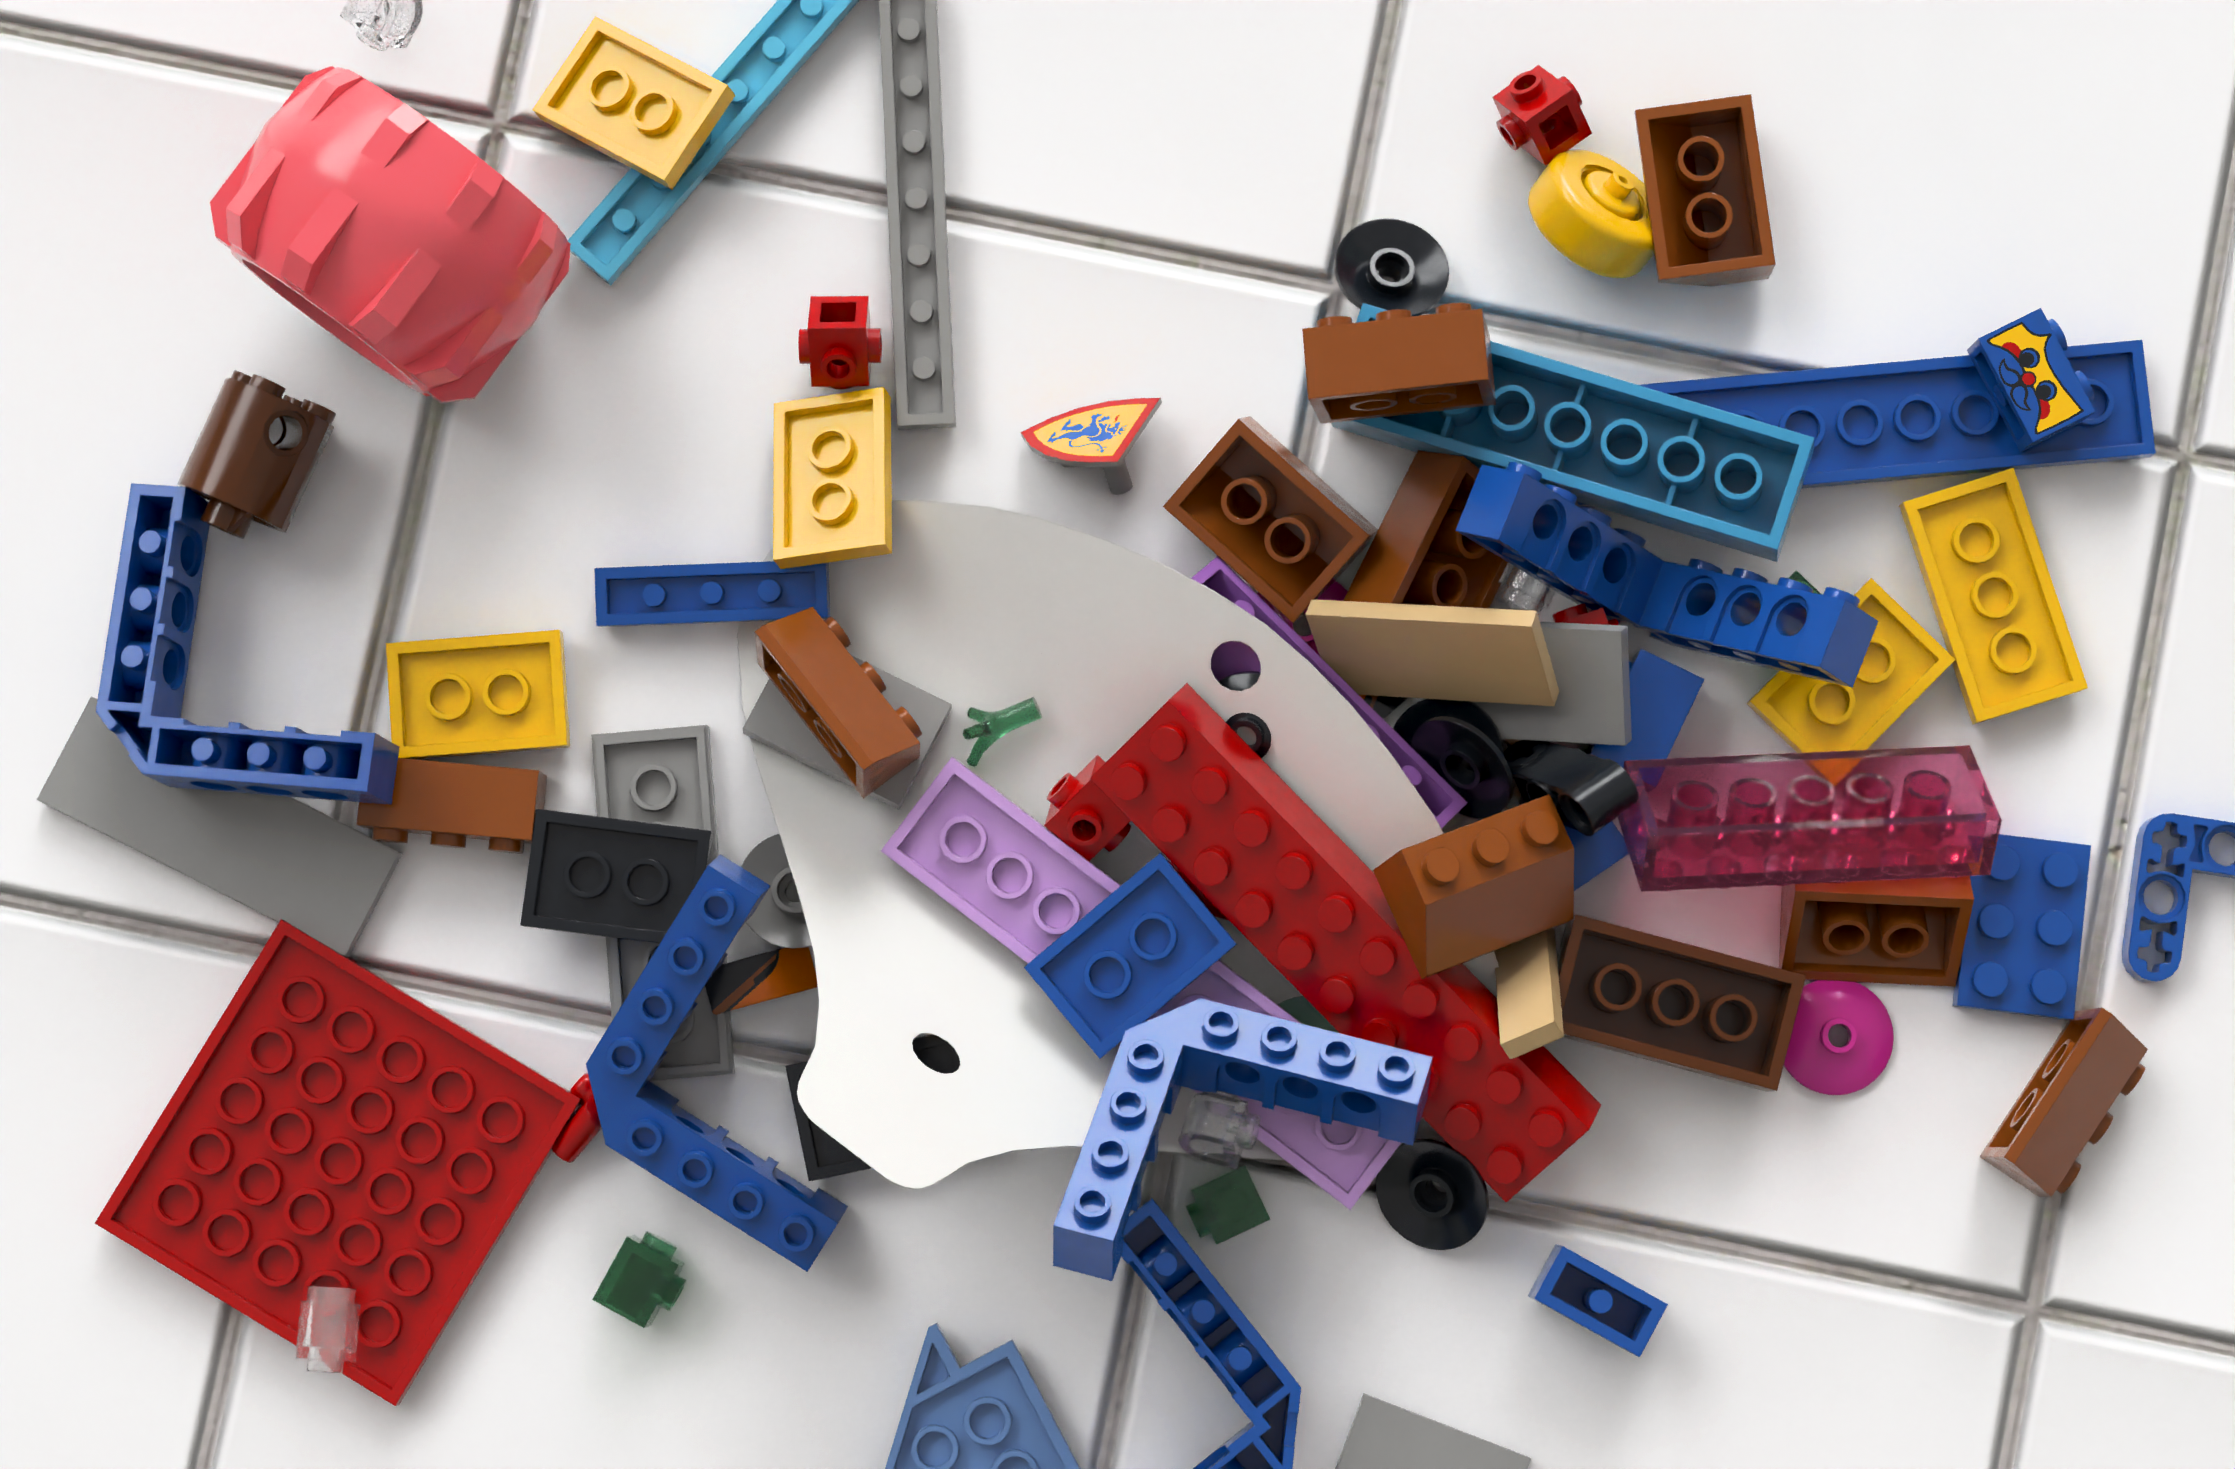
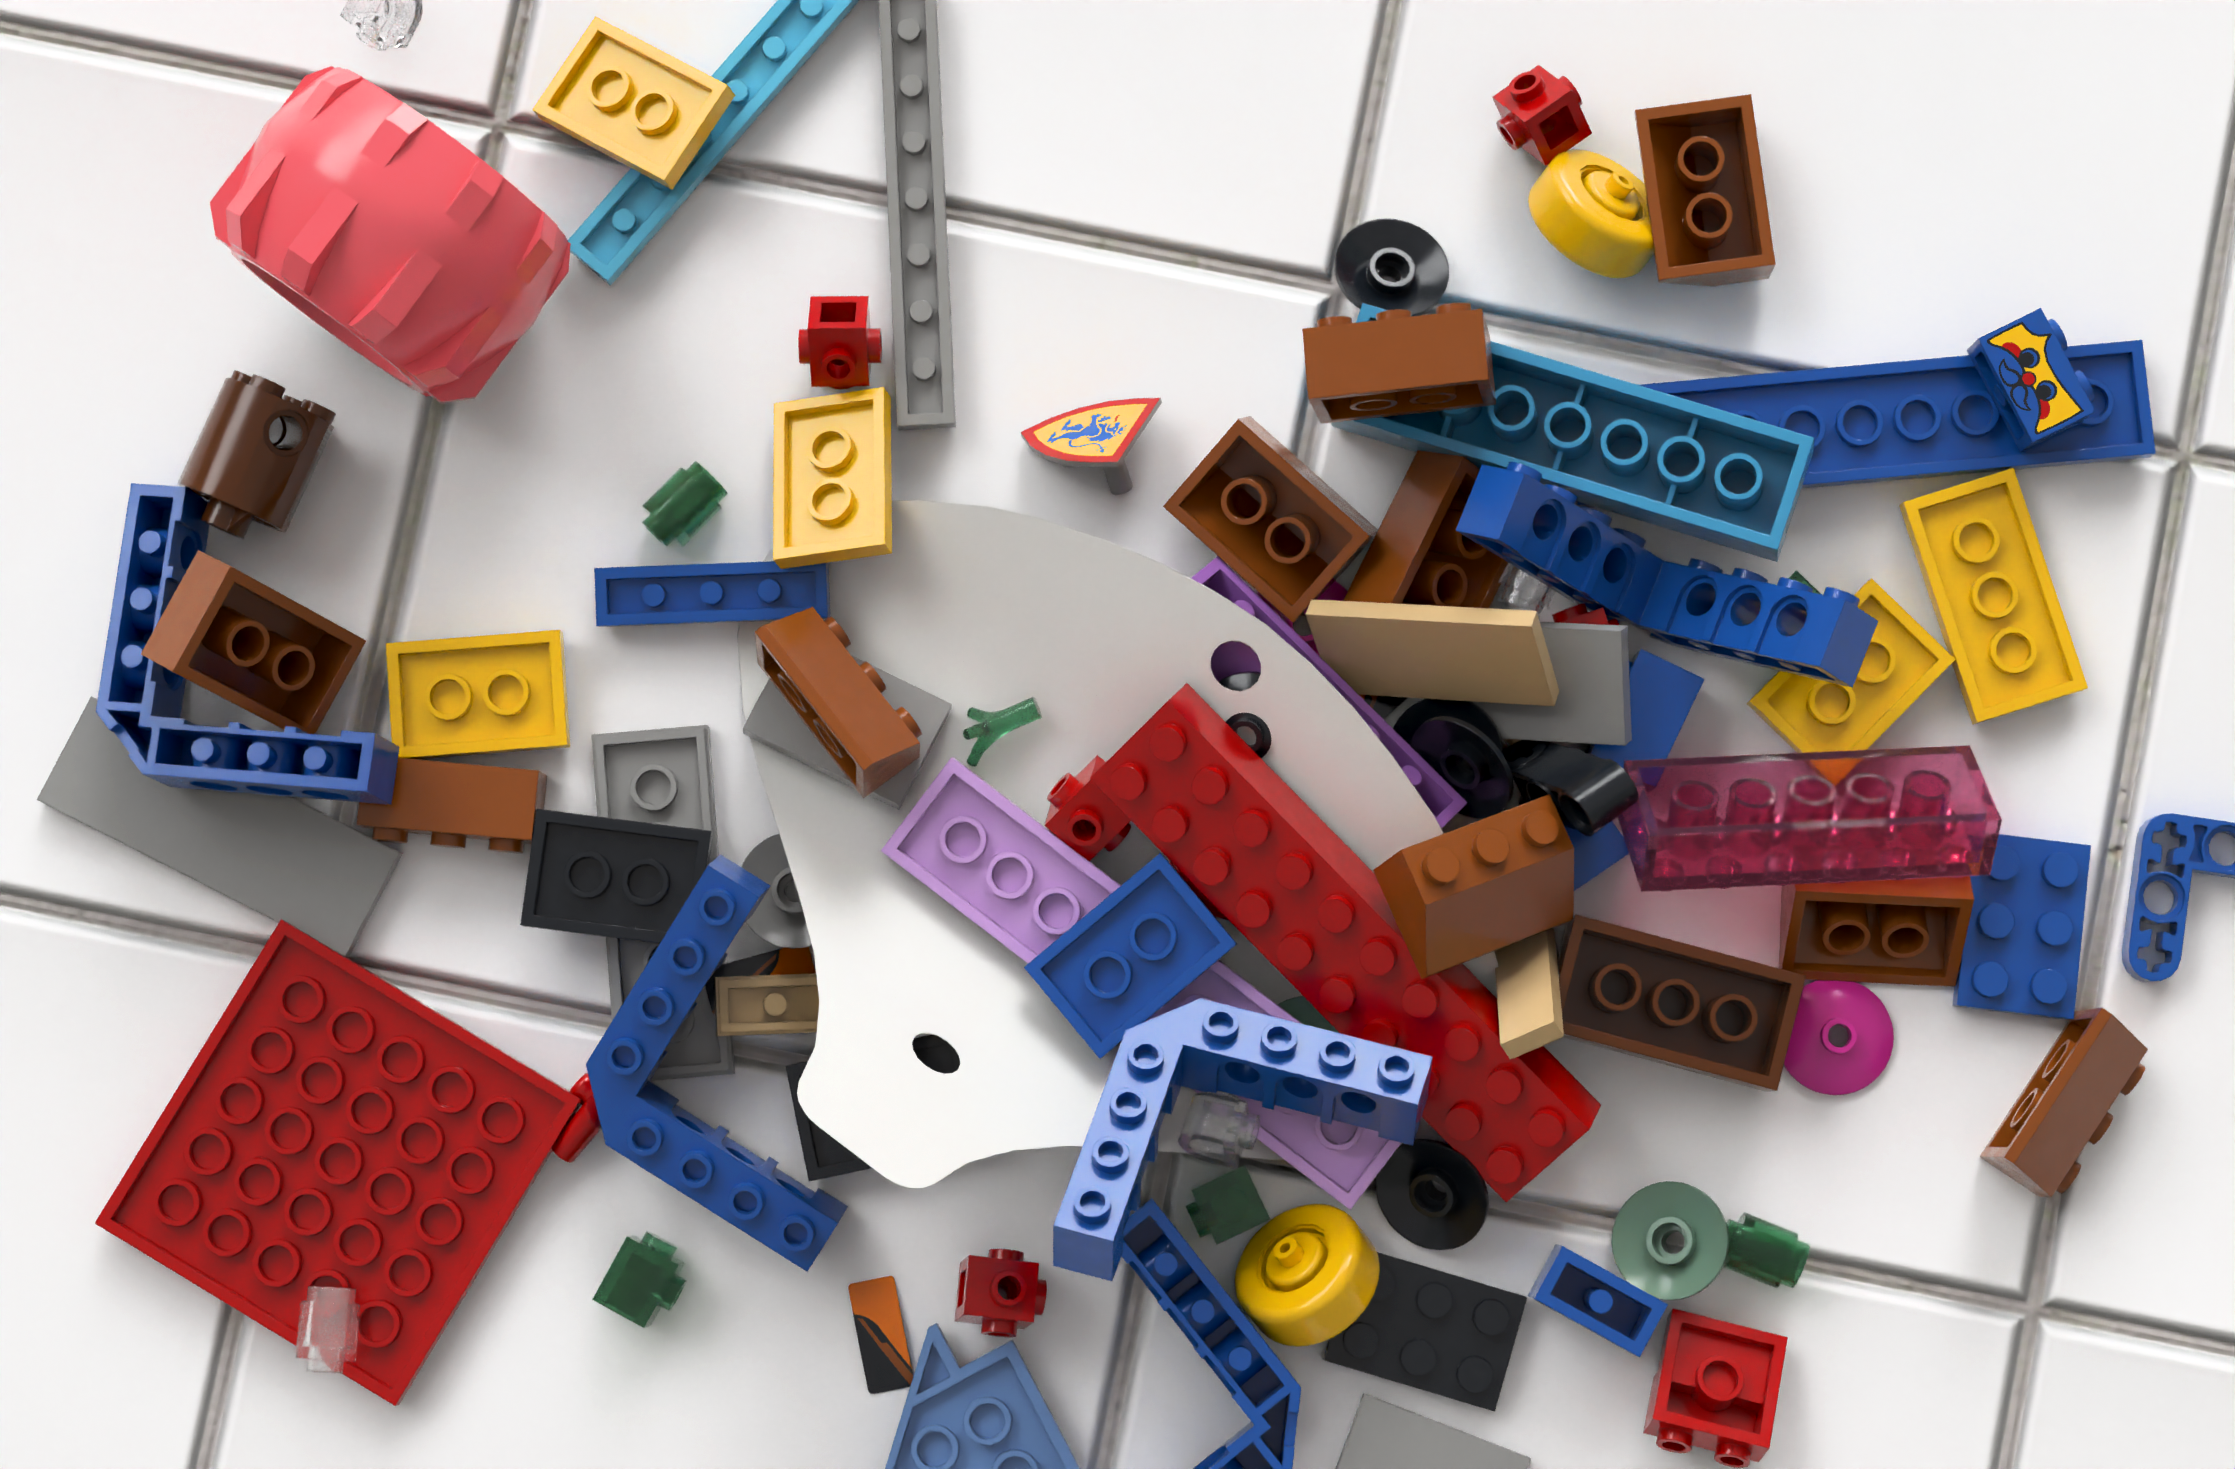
none -> dark orange brick [141,550,366,734]
none -> clear green brick [642,461,728,547]
none -> tan tile [714,973,819,1037]
none -> sticker [848,1276,913,1394]
none -> red brick [954,1249,1047,1337]
none -> yellow wheel [1235,1204,1380,1347]
none -> black plate [1323,1252,1527,1412]
none -> sand green dish [1611,1181,1729,1300]
none -> red plate [1643,1308,1788,1468]
none -> clear green brick [1723,1212,1810,1288]

